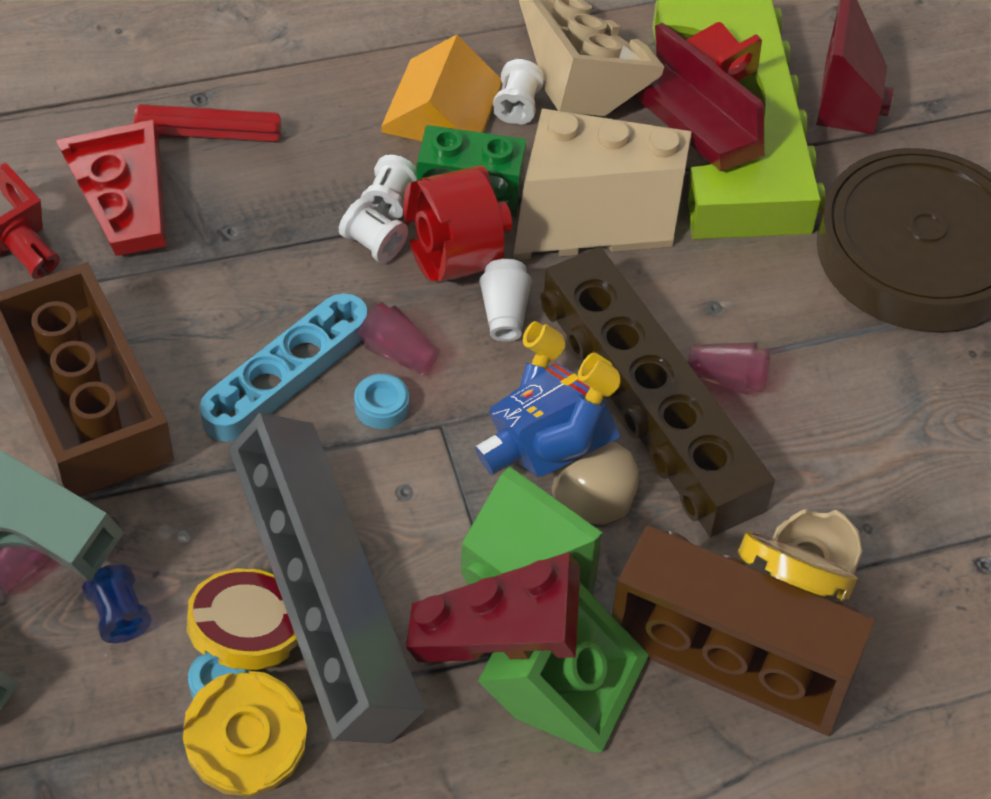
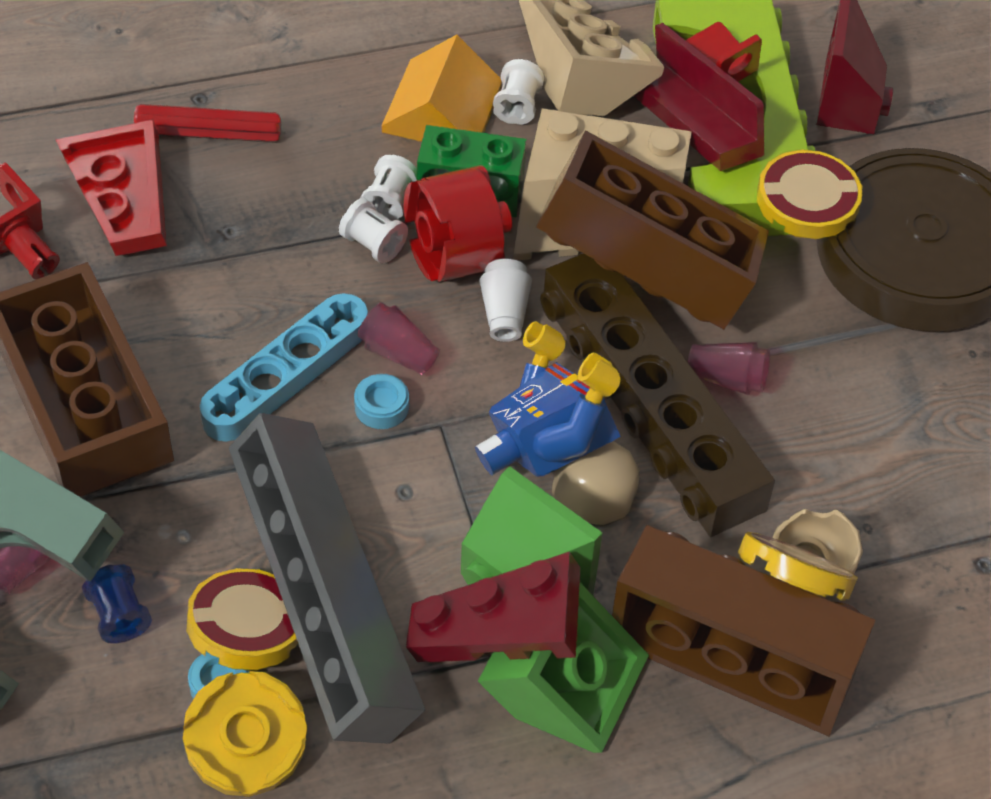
none -> reddish brown brick [536,130,769,330]
none -> tile [757,149,862,239]

